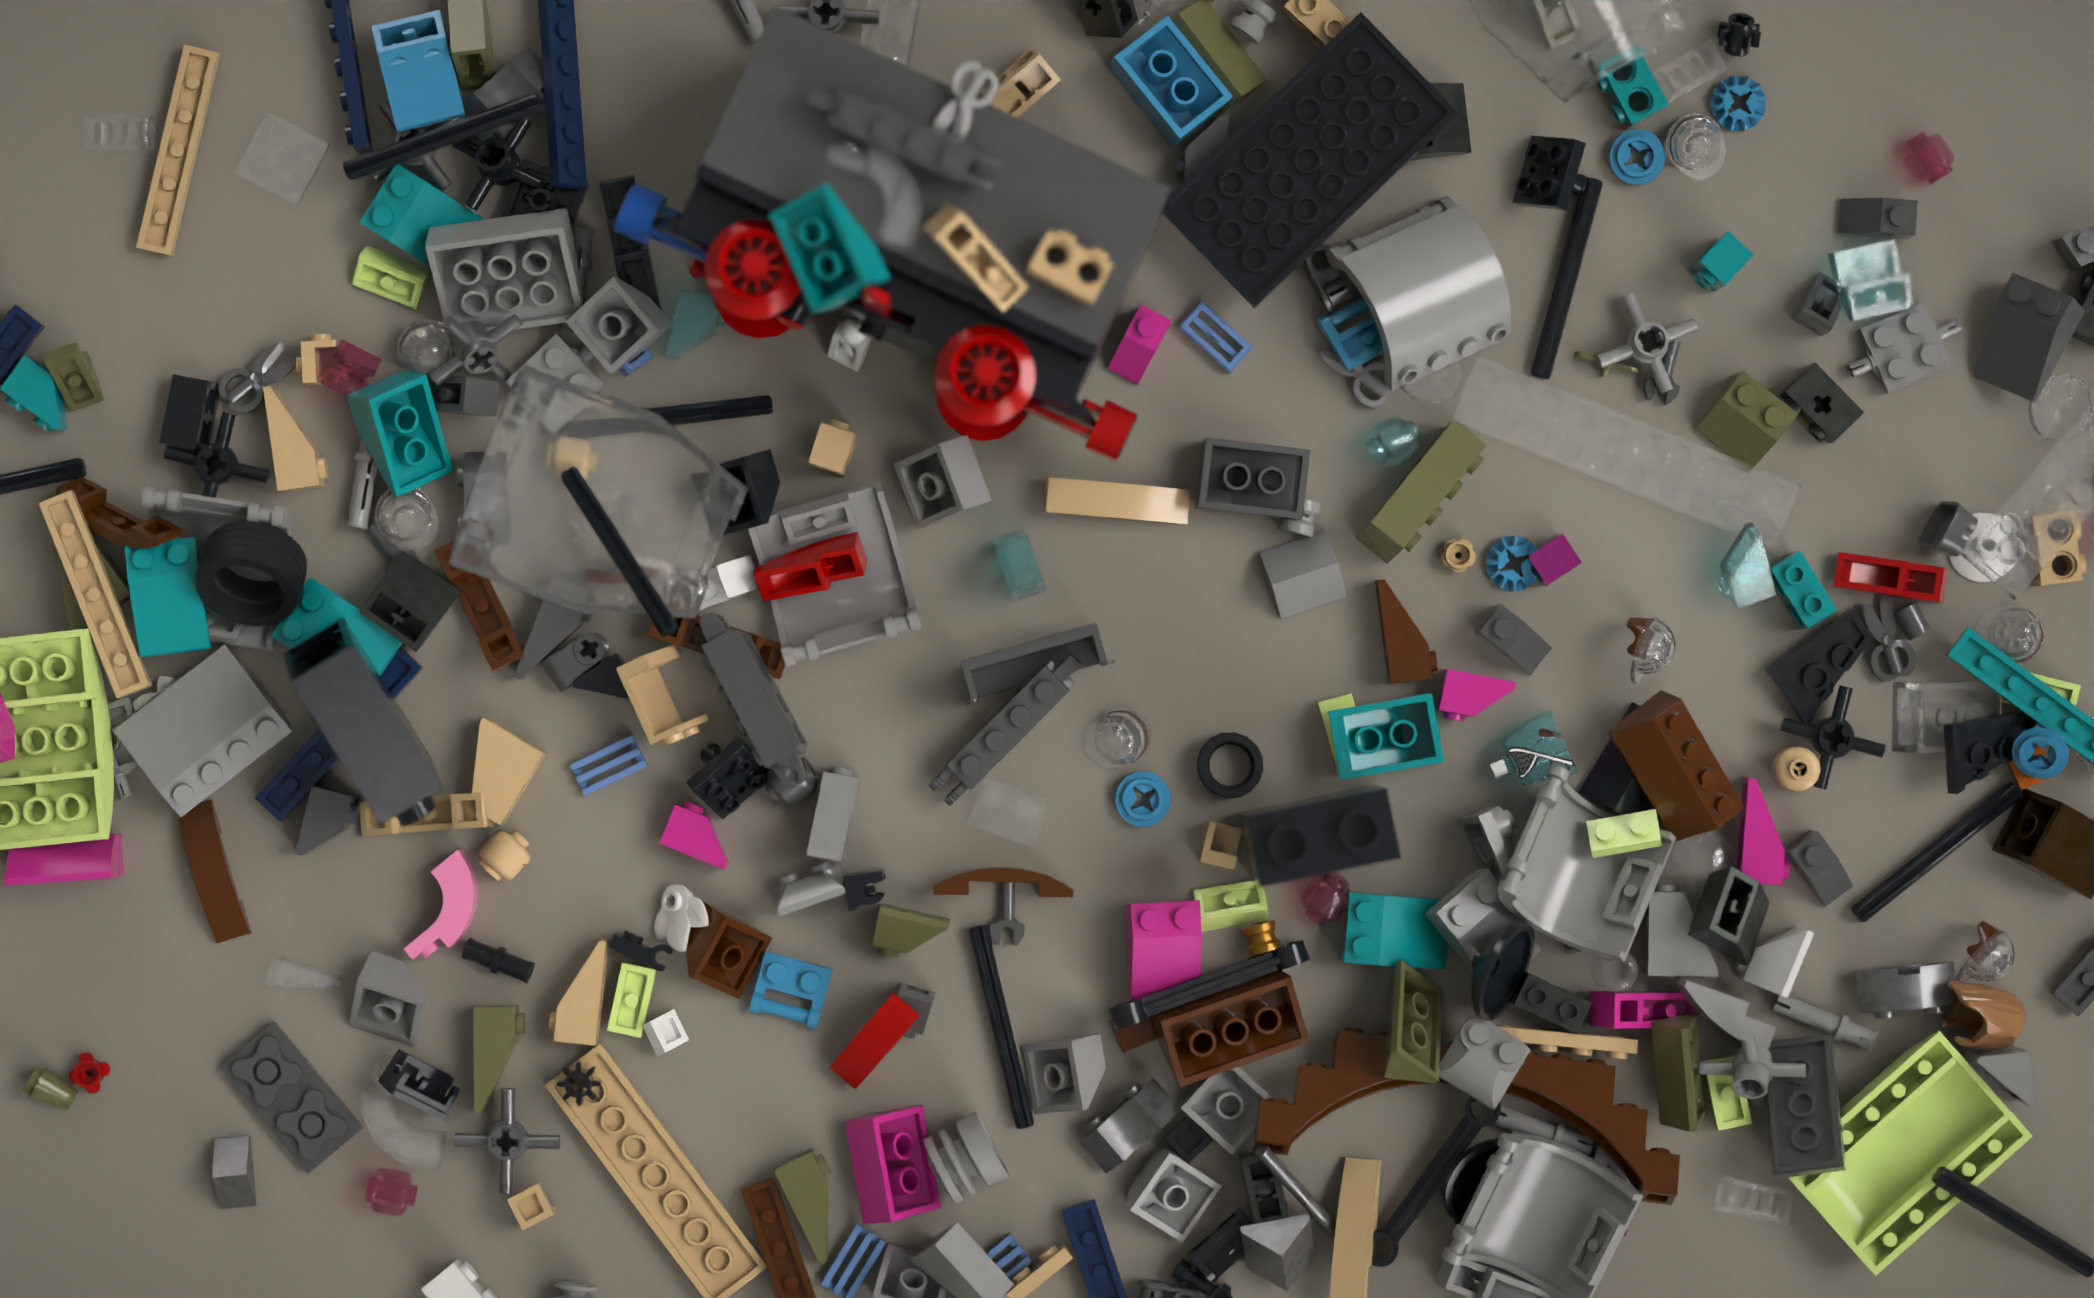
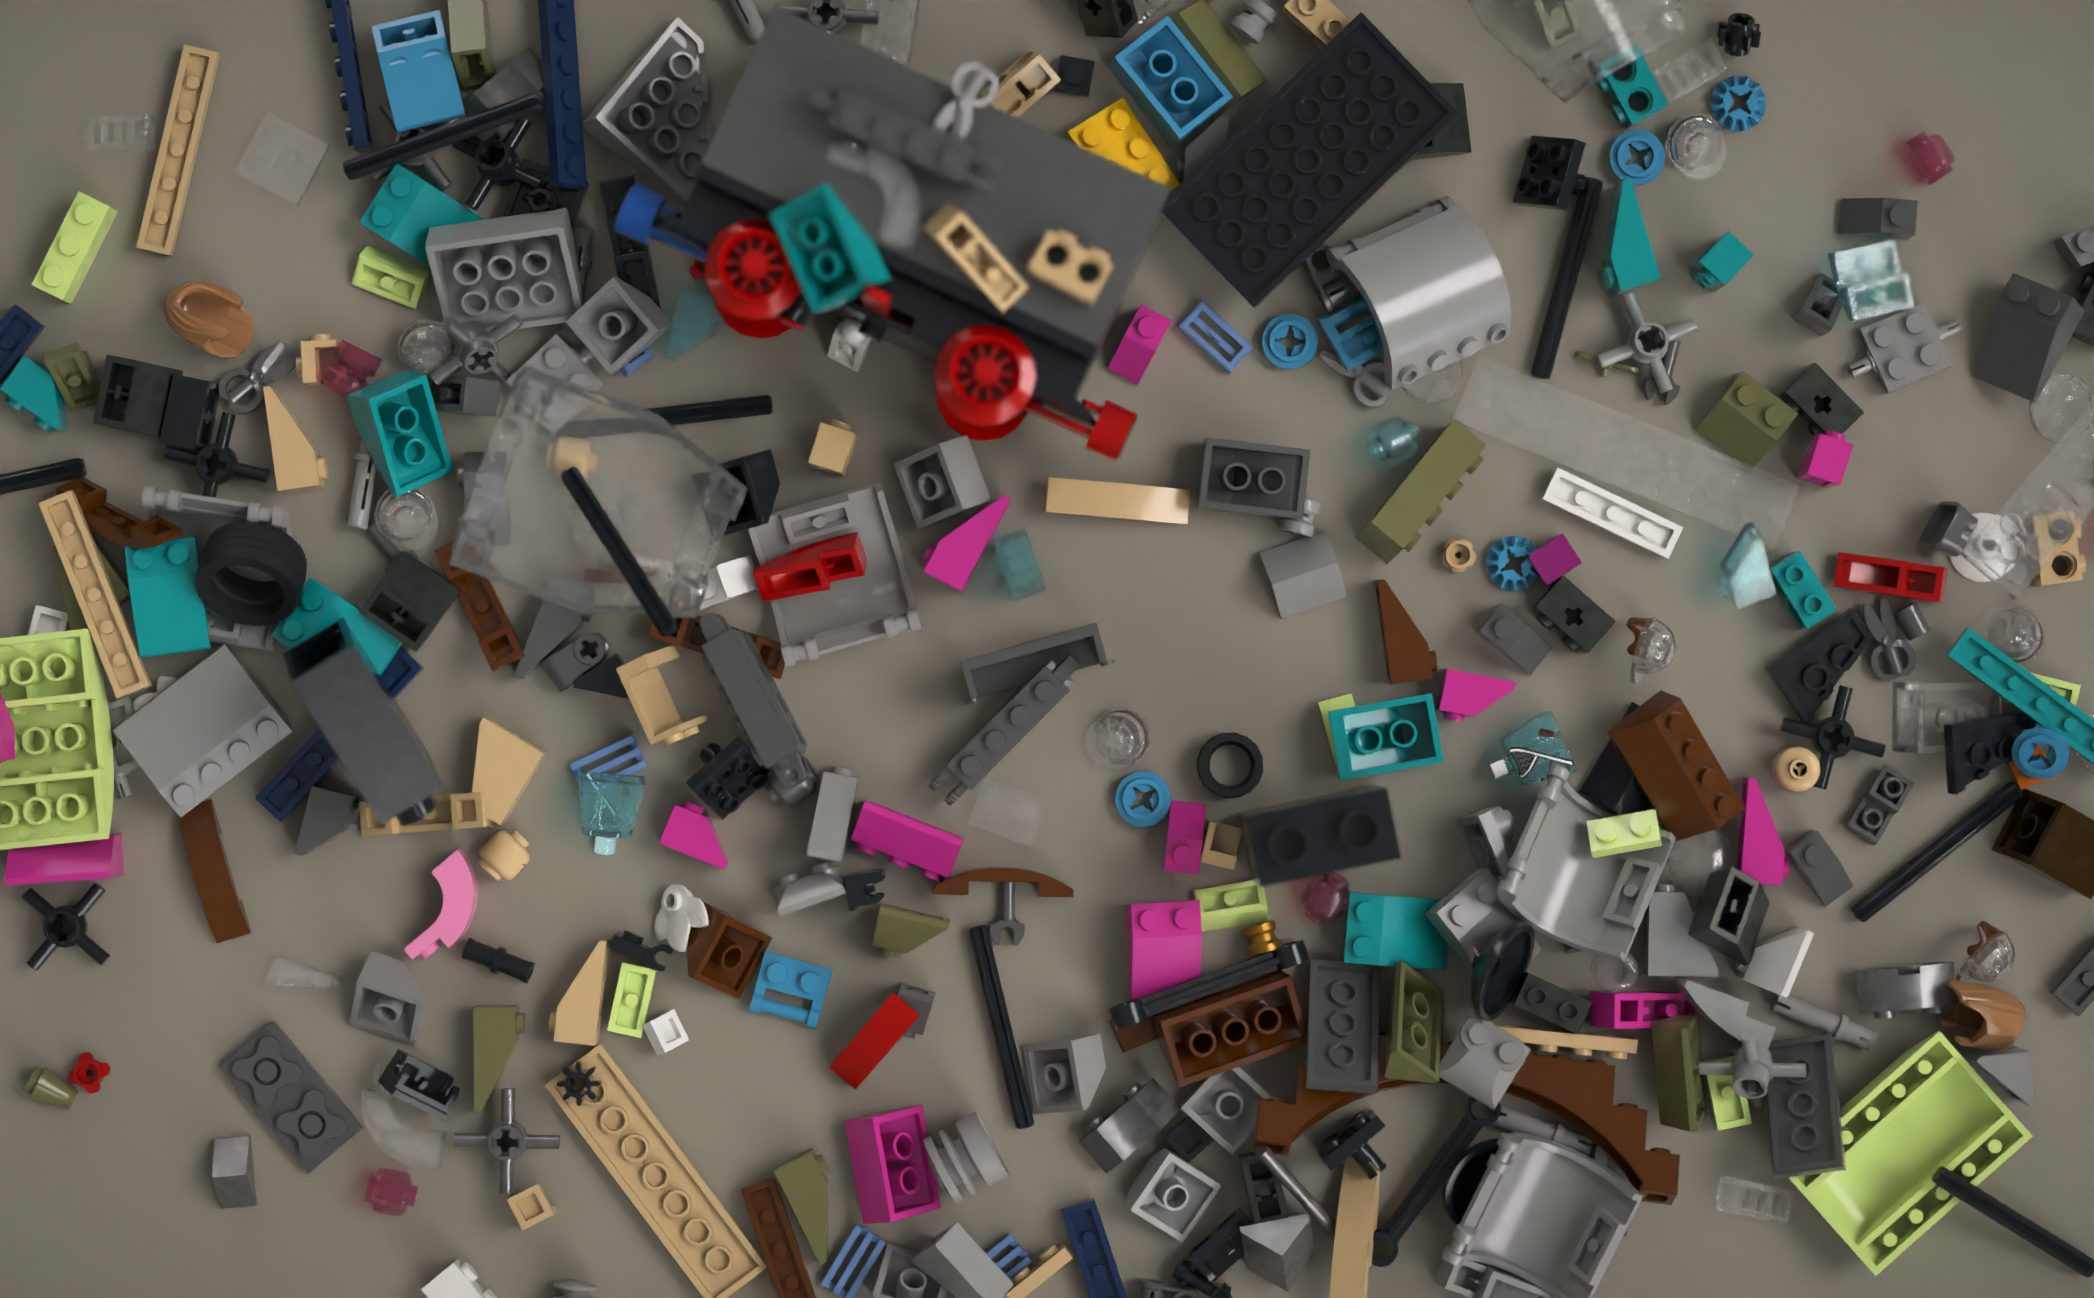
none -> black bar [21,882,110,971]
none -> white plate [28,605,70,635]
none -> yellowish green brick [31,191,118,304]
none -> pearl dark grey slope [93,354,184,437]
none -> medium nougat hair [165,280,254,358]
none -> clear light blue torso [578,771,645,855]
none -> light grey slope [583,16,713,205]
none -> dark pink slope [851,800,964,881]
none -> dark pink slope [921,495,1011,593]
none -> black plate [1055,55,1095,97]
none -> yellow plate [1064,98,1180,193]
none -> dark pink slope [1163,800,1206,875]
none -> dark azure gear [1262,314,1318,370]
none -> dark grey plate [1306,959,1380,1094]
none -> black plate [1318,1109,1387,1180]
none -> pearl dark grey brick [1532,575,1616,654]
none -> white plate [1541,468,1683,559]
none -> teal slope [1599,177,1661,297]
none -> dark pink slope [1795,430,1854,488]
none -> dark grey slope [1844,765,1914,846]

